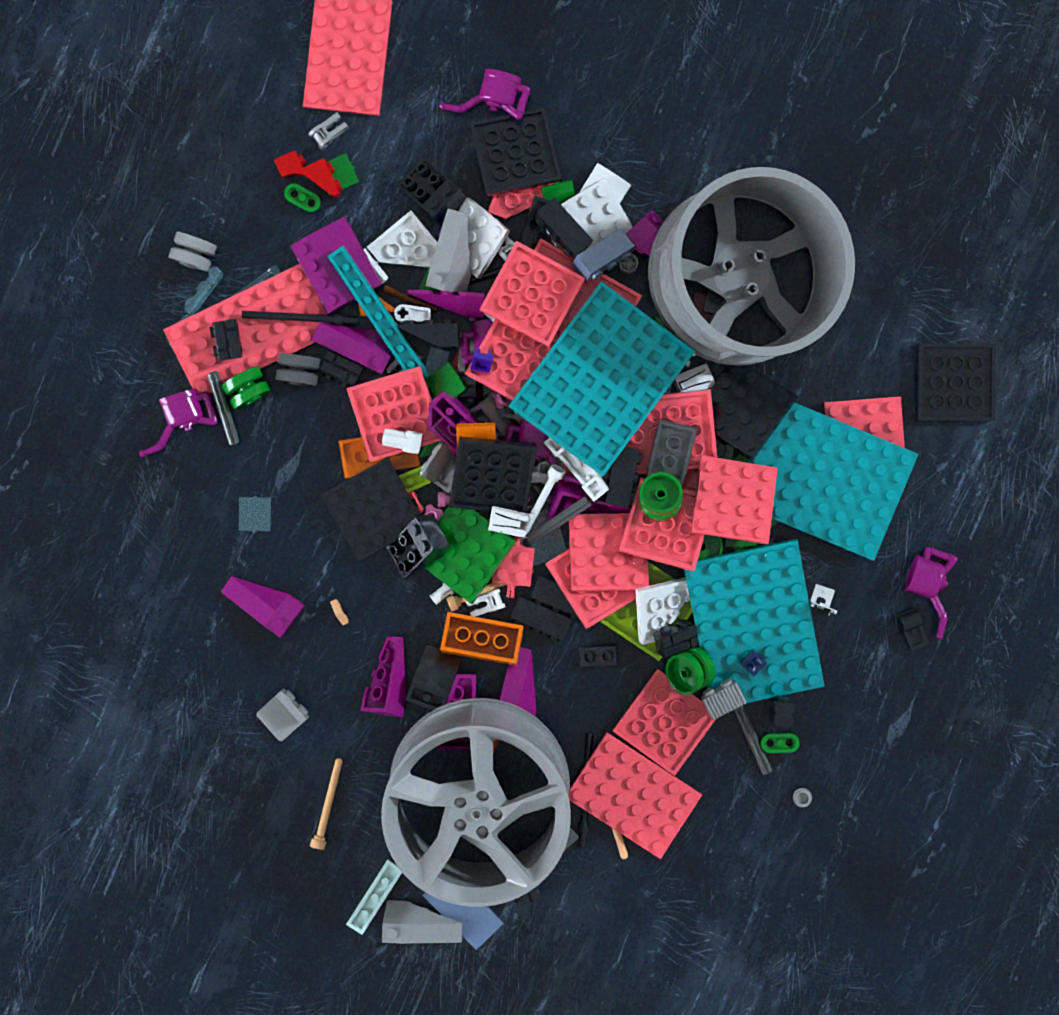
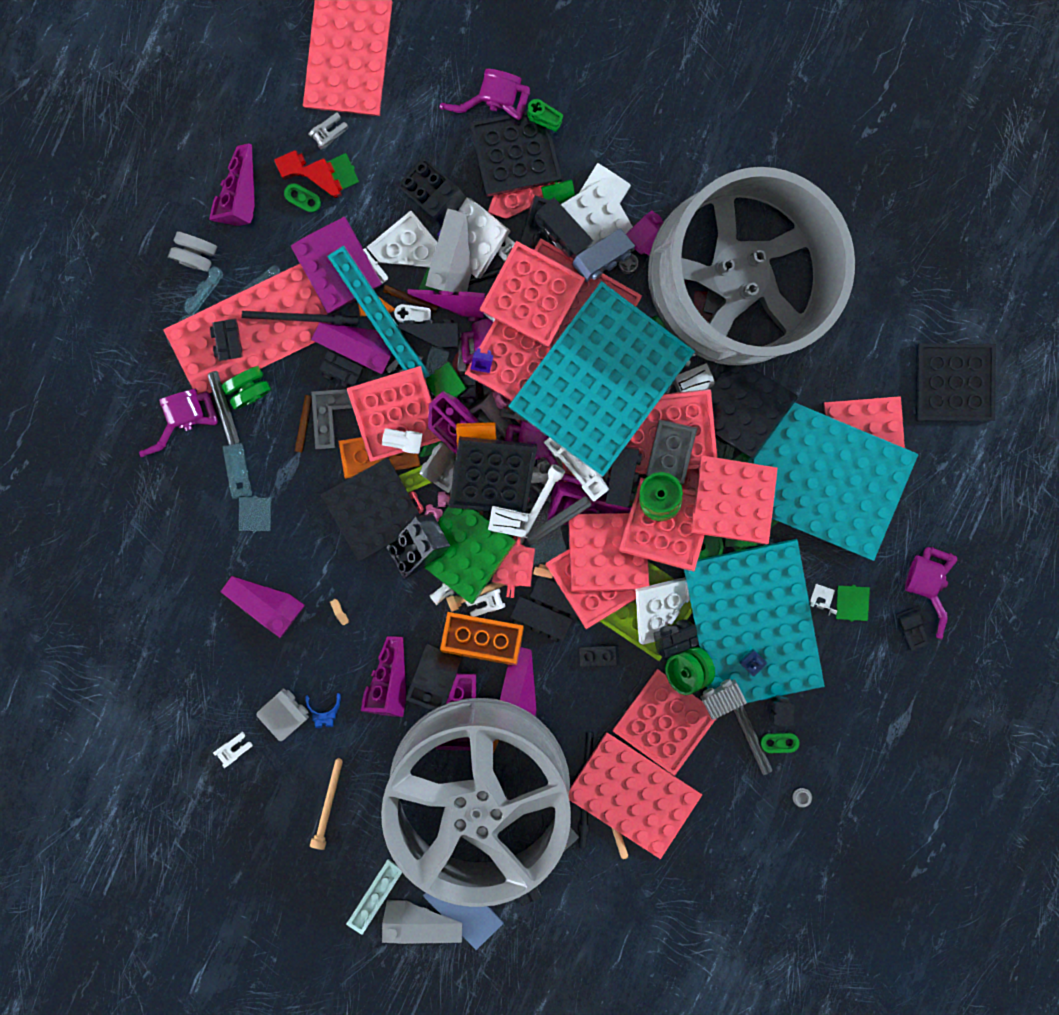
dark grey wheel [275,353,321,386] -> none
none -> magenta wedge [209,143,255,226]
none -> white piece [213,732,253,768]
none -> clear light blue plate [223,443,252,499]
none -> reddish brown bar [295,395,312,453]
none -> blue helmet [305,693,341,728]
none -> dark grey plate [312,389,353,449]
none -> green piece [527,99,563,132]
none -> light nougat plate [533,564,553,578]
none -> green piece [836,584,870,622]

